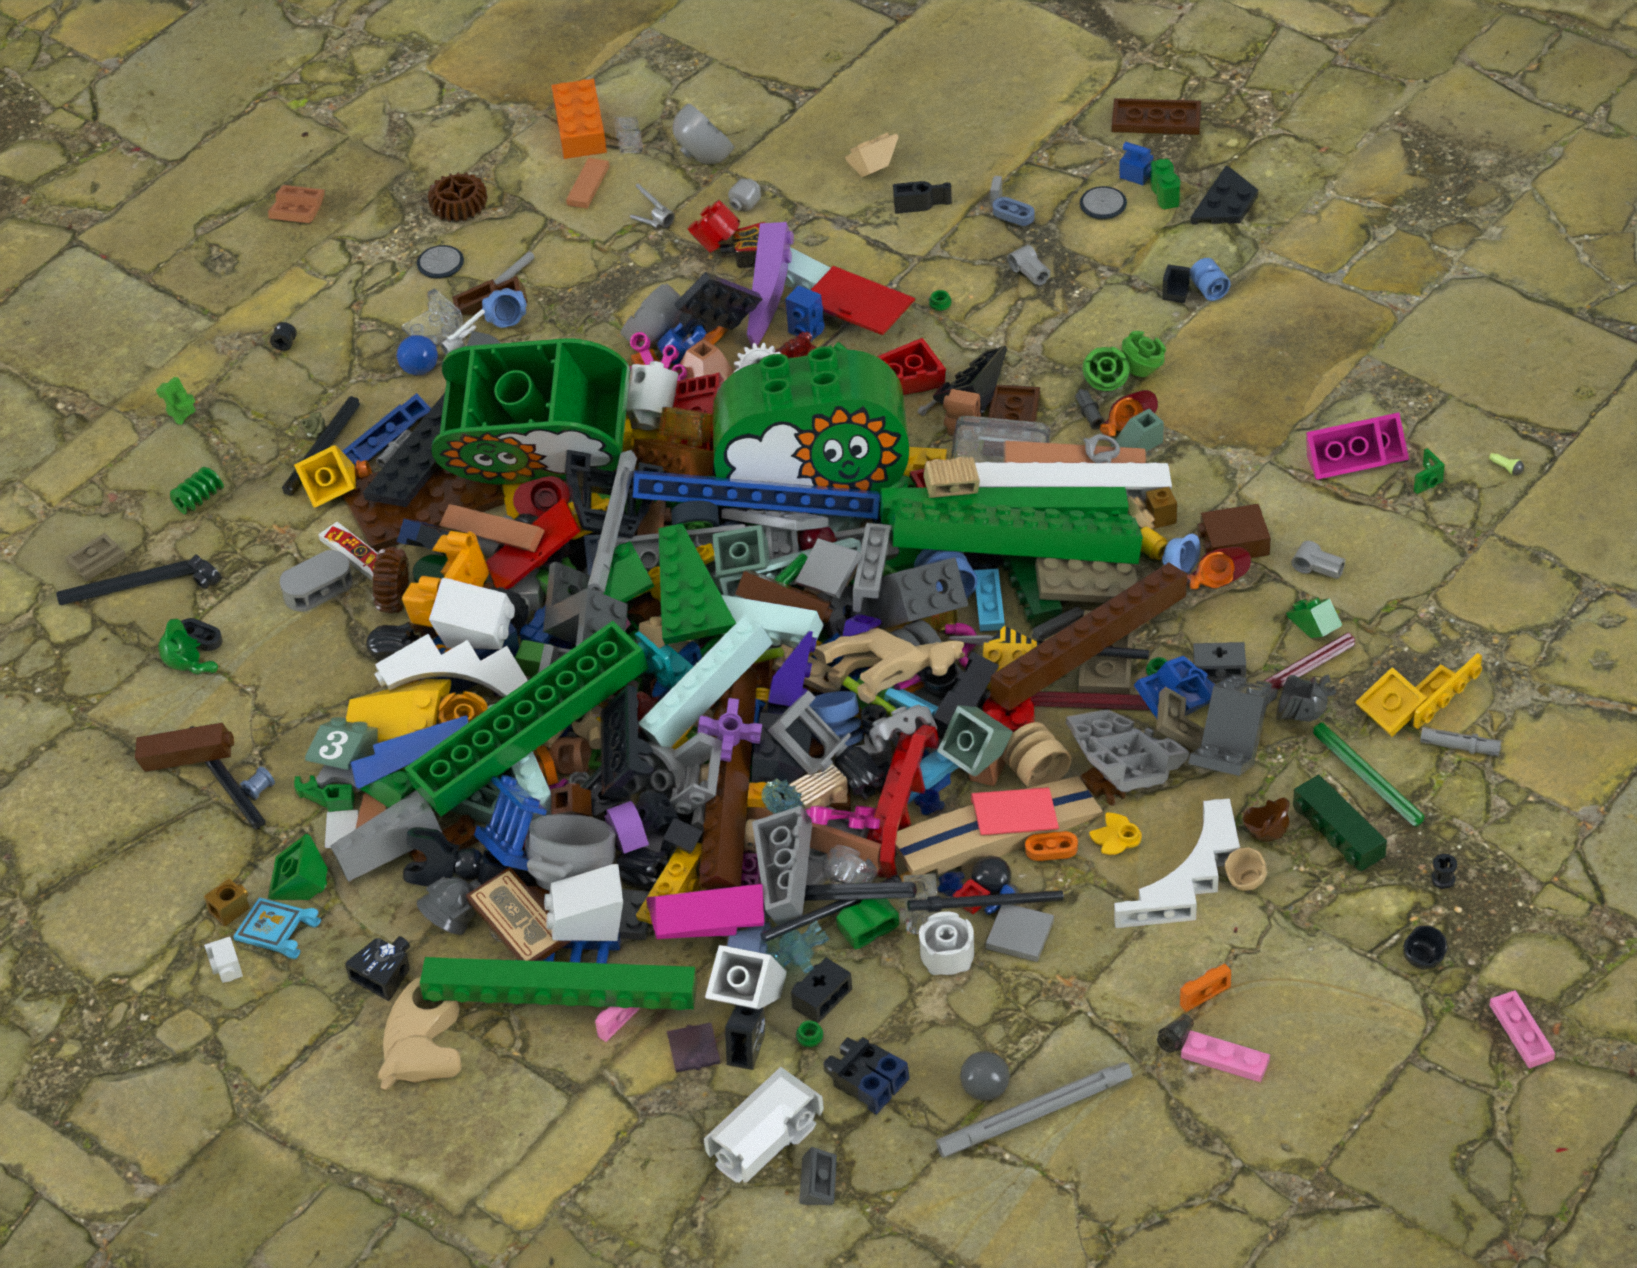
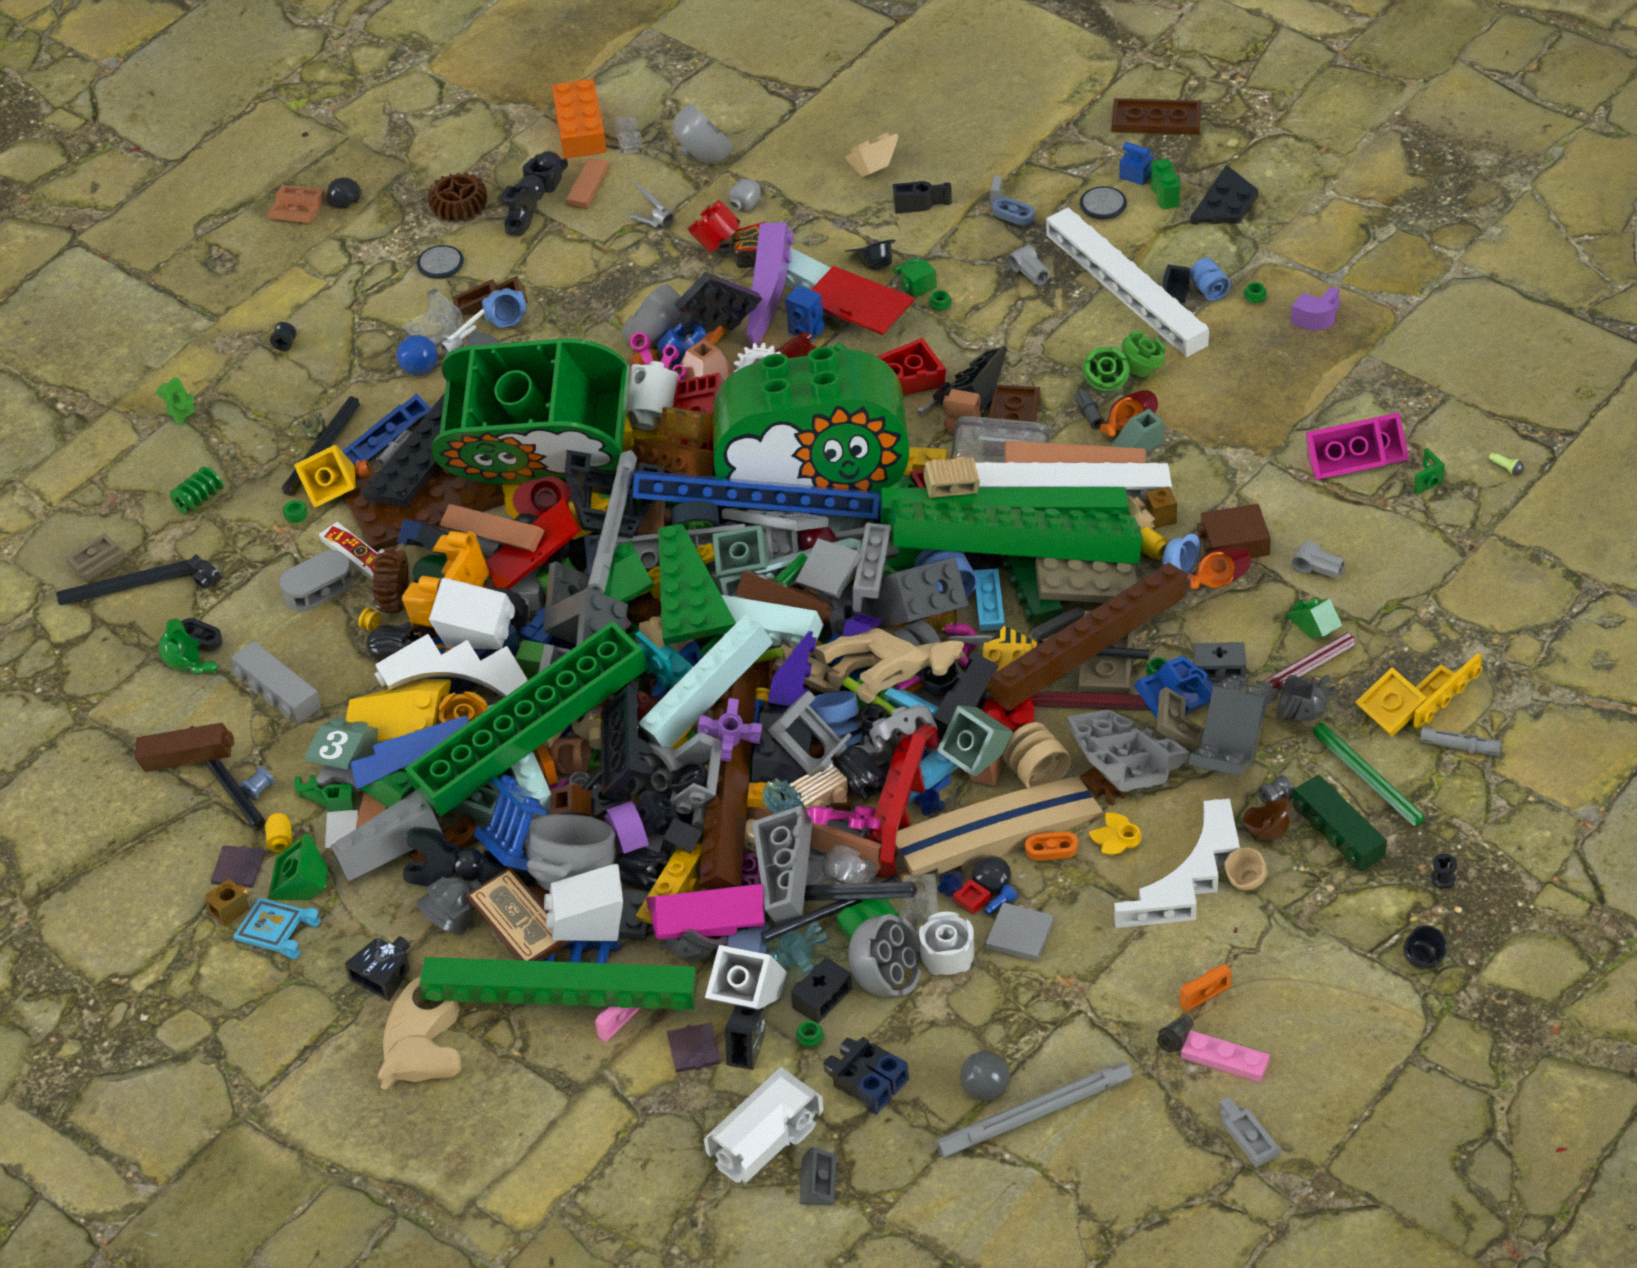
white brick [204,937,243,983] -> none
light grey bar [494,251,535,284] -> none
black bar [907,890,1064,913] -> none
coral piece [971,787,1059,835] -> none
light grey piece [1083,434,1120,463] -> none
bright pink plate [1490,990,1555,1068] -> none
none -> clear purple piece [211,845,265,888]
none -> light grey brick [231,641,321,724]
none -> yellow brick [265,813,293,853]
none -> green tile [283,500,308,523]
none -> black hair [327,177,361,209]
none -> yellow bush [358,608,382,632]
none -> black piece [501,151,568,236]
none -> dark grey helmet [660,929,729,964]
none -> black hair [666,762,708,794]
none -> black piece [845,239,896,270]
none -> light grey cylinder [848,914,922,997]
none -> green brick [893,257,937,298]
none -> white brick [1046,208,1209,358]
none -> light grey hinge [1218,1096,1280,1168]
none -> green plate [1244,282,1267,303]
none -> dark grey wheel [1258,775,1294,806]
none -> medium lavender brick [1291,286,1341,330]

